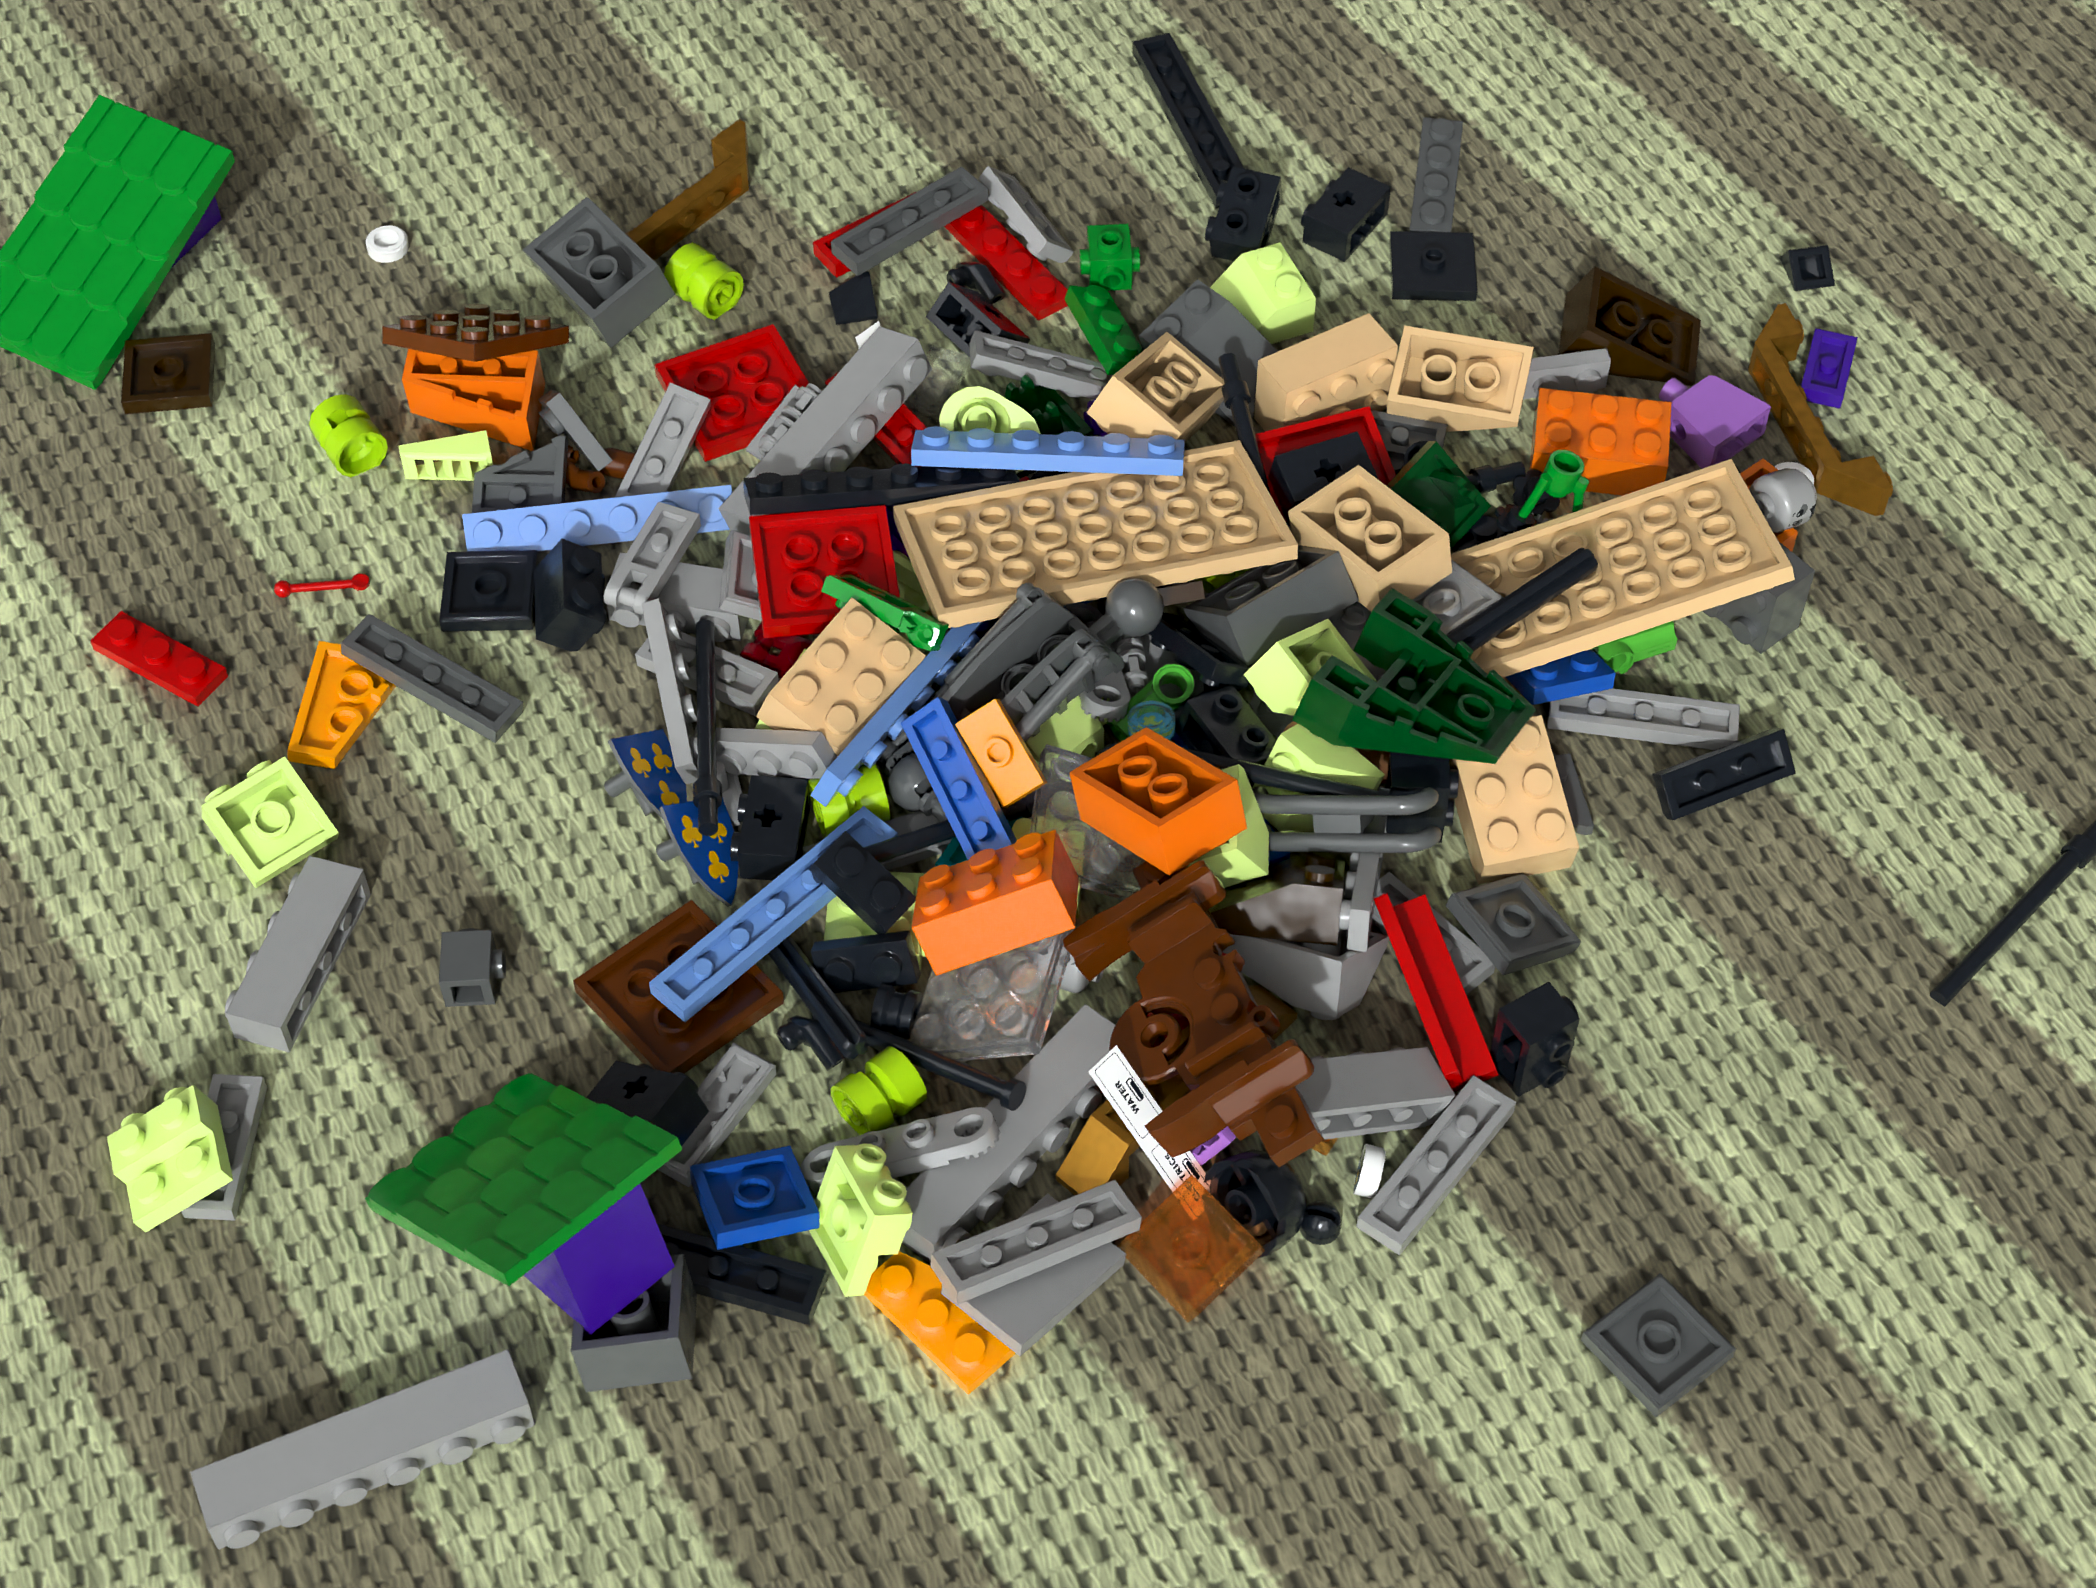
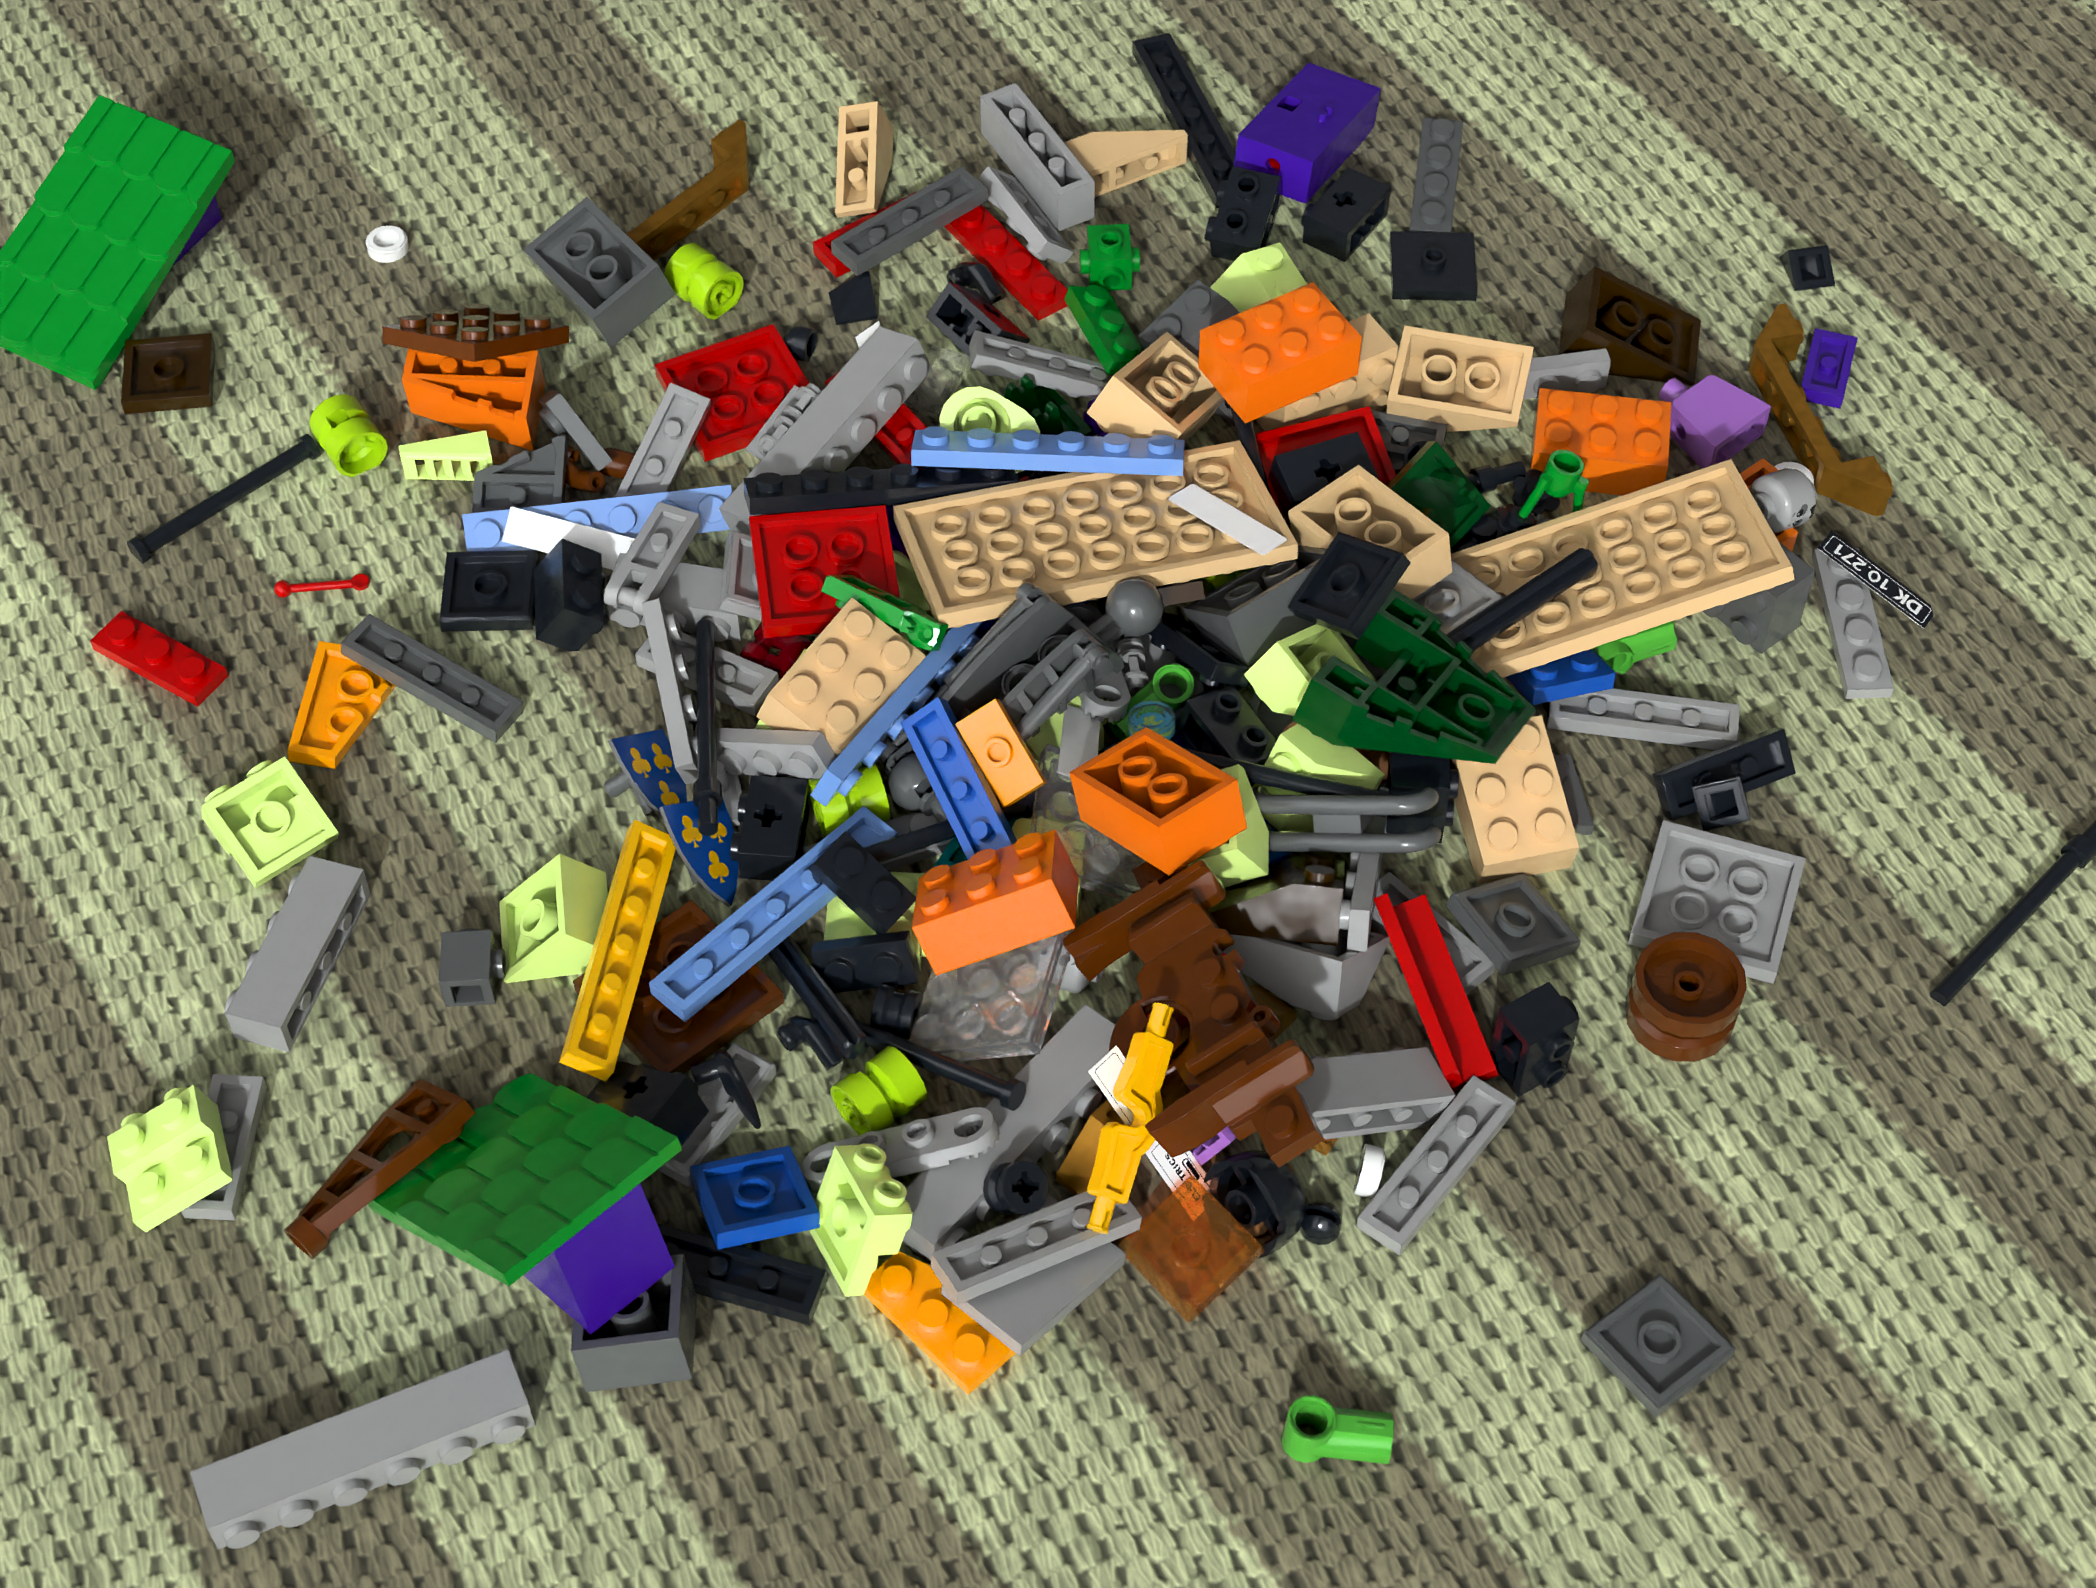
none -> black bar [127,434,321,564]
none -> reddish brown plate [284,1079,475,1260]
none -> yellowish green slope [499,853,608,983]
none -> white sticker [502,507,635,570]
none -> yellow plate [559,820,676,1082]
none -> black bar [691,1049,762,1129]
none -> black hinge [783,326,818,362]
none -> tan slope [835,101,893,218]
none -> light grey brick [980,83,1095,232]
none -> black wheel [983,1161,1049,1215]
none -> white sticker [1057,705,1101,776]
none -> tan slope [1064,130,1188,197]
none -> yellow piece [1086,1003,1174,1234]
none -> white sticker [1168,484,1287,555]
none -> orange brick [1198,282,1362,424]
none -> dark purple brick [1234,62,1381,204]
none -> bright green piece [1281,1395,1394,1464]
none -> black plate [1287,532,1411,640]
none -> reddish brown wheel [1625,932,1747,1062]
none -> light grey plate [1628,820,1806,984]
none -> black slope [1692,774,1751,831]
none -> light grey plate [1812,548,1894,699]
none -> black sticker [1818,530,1934,629]

